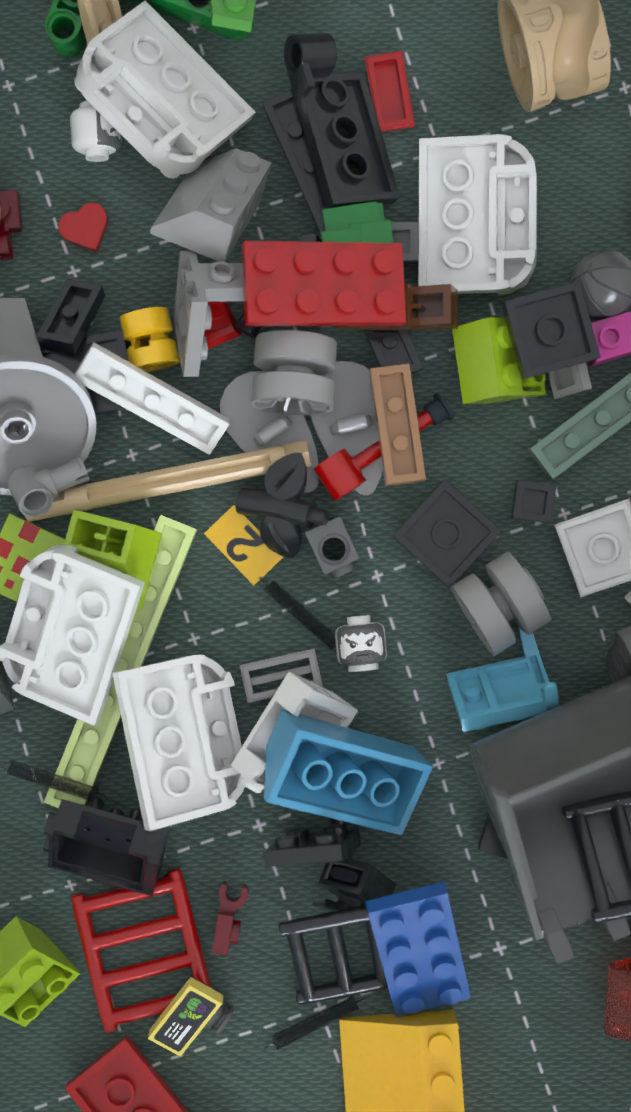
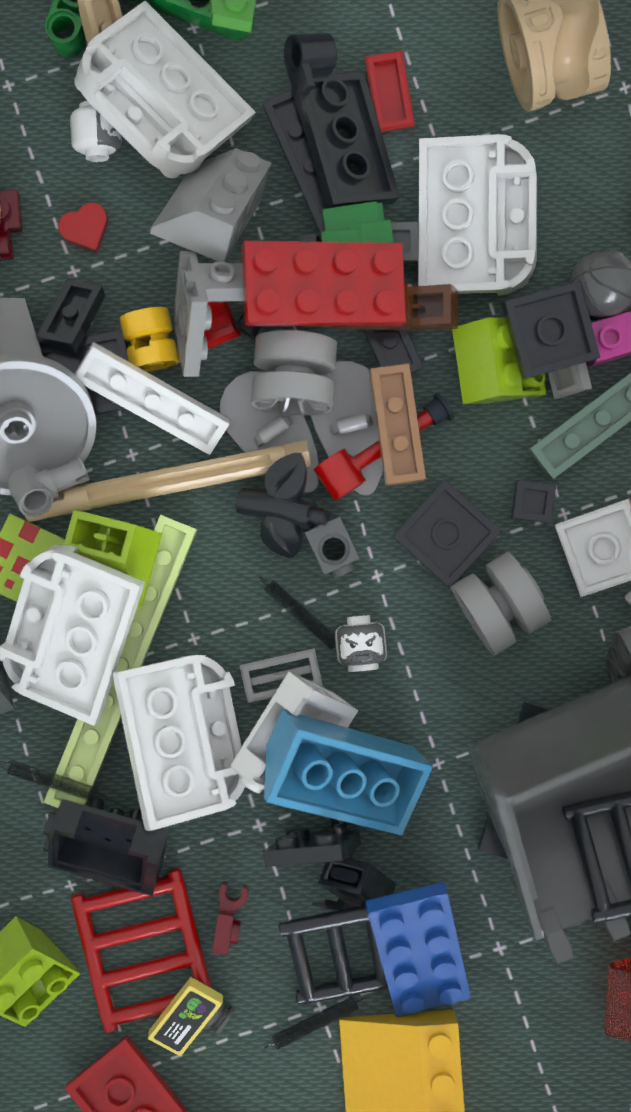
yellow sticker [204,505,284,585] -> none
medium azure piece [446,626,559,732] -> none

